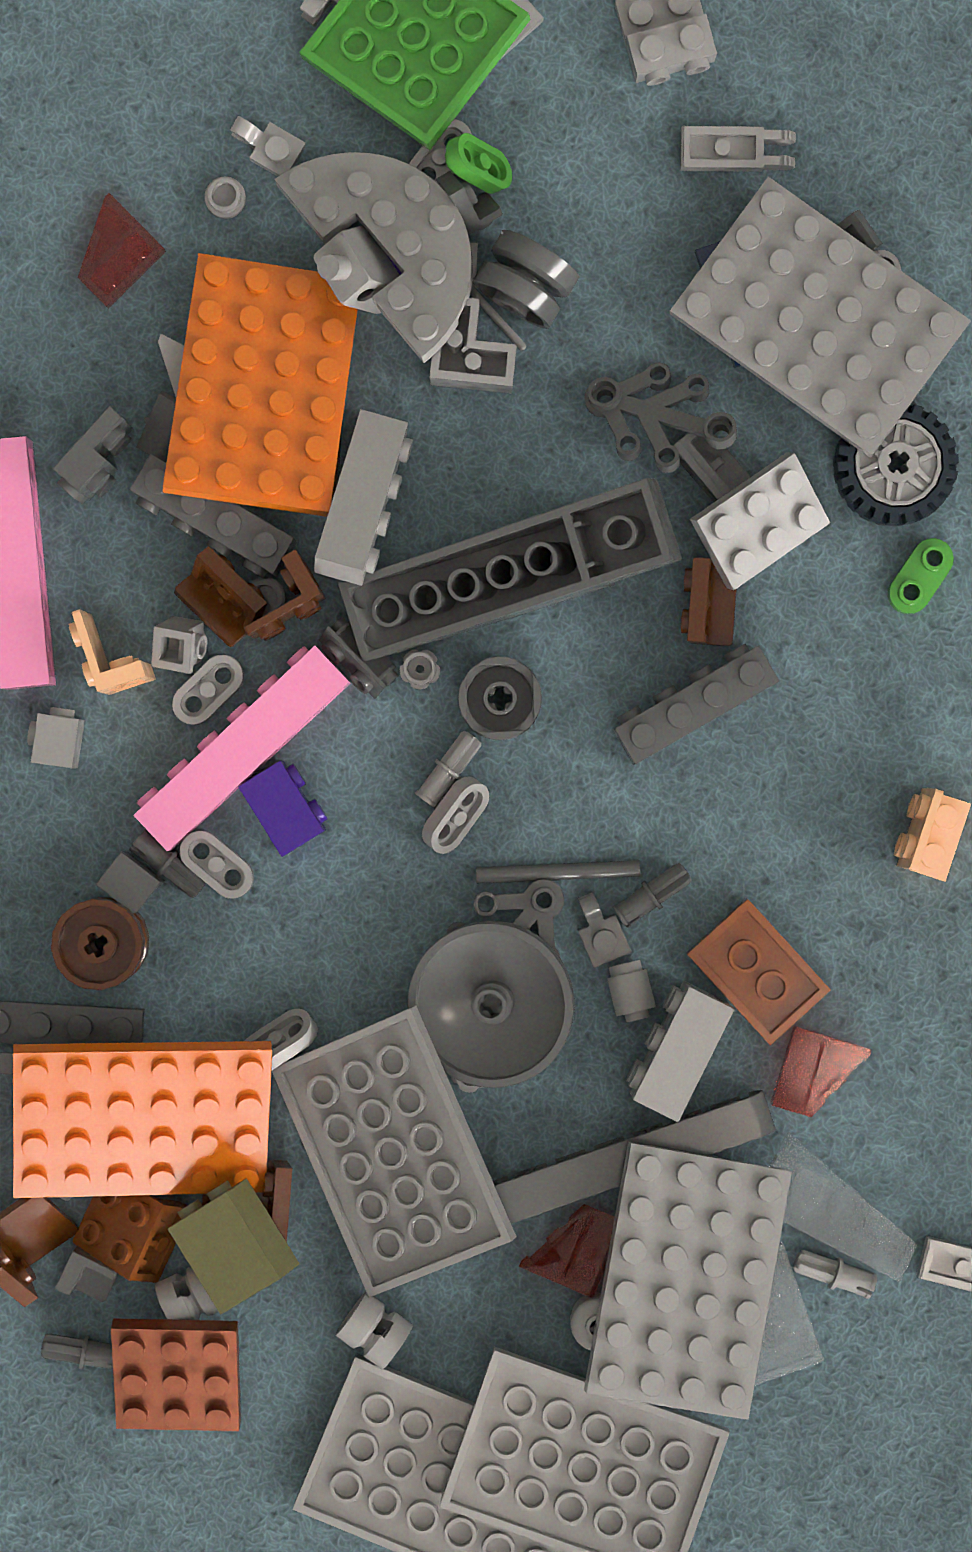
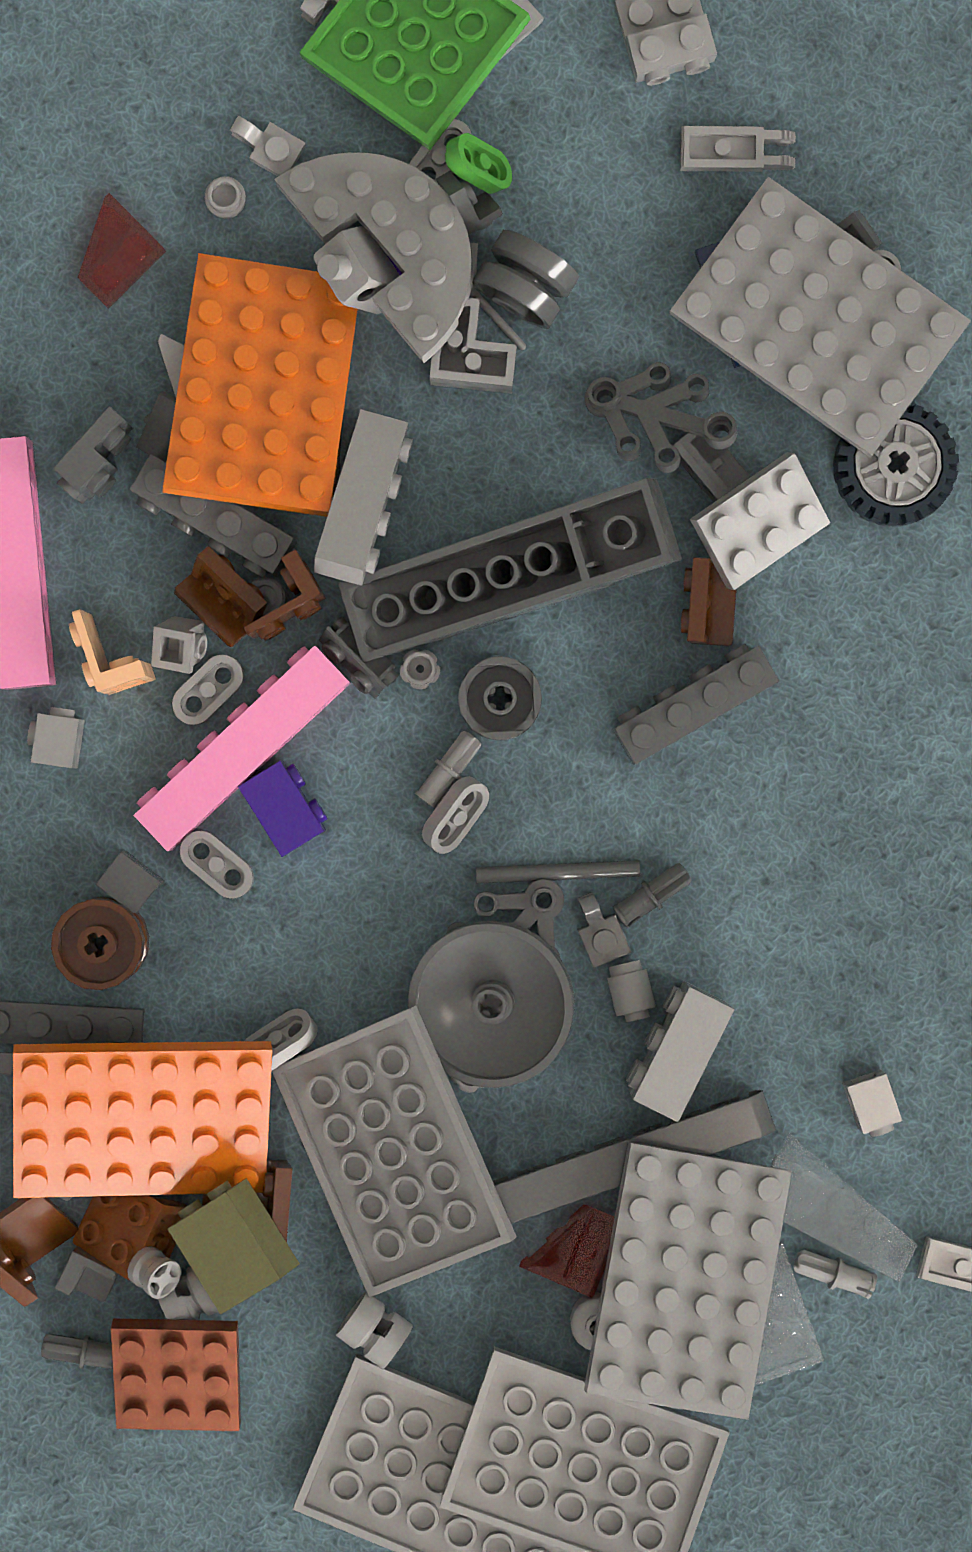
dark grey axle [129,830,205,898] -> none
dark orange plate [686,898,831,1046] -> none
clear red wing [770,1025,872,1117] -> none
bright green plate [888,538,954,614] -> none
light nougat bracket [894,788,971,882] -> none
none -> light grey wheel [127,1246,181,1299]
none -> brick [842,1069,903,1137]

